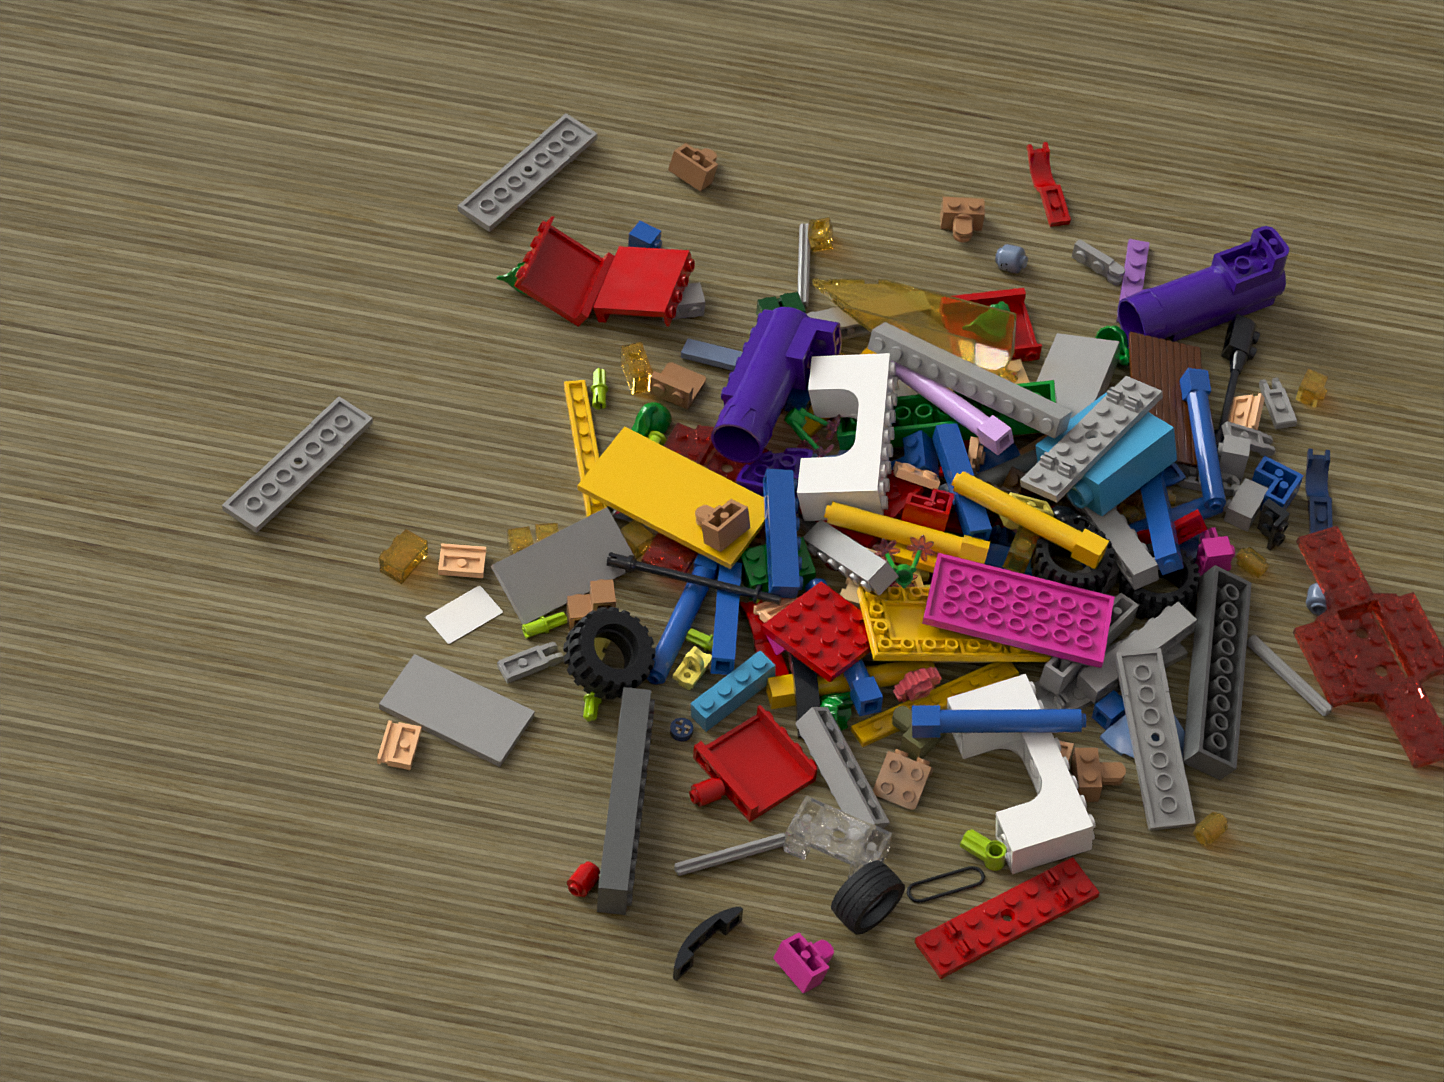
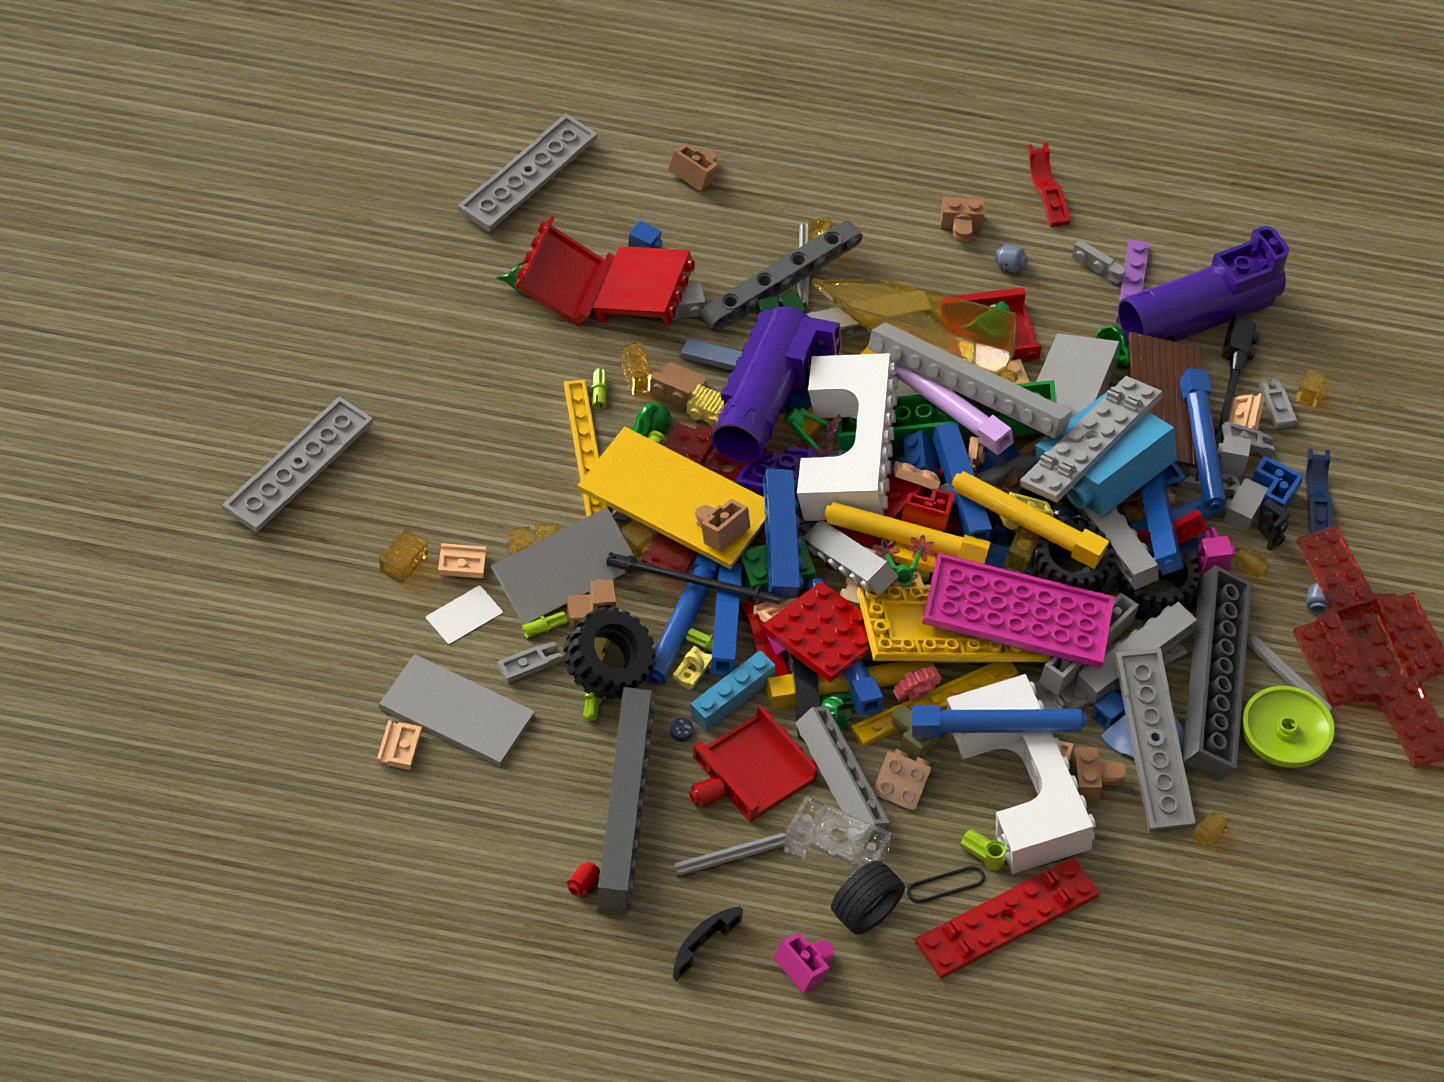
none -> light yellow brick [686,384,724,427]
none -> dark grey beam [700,220,863,331]
none -> lime dish [1241,686,1334,768]

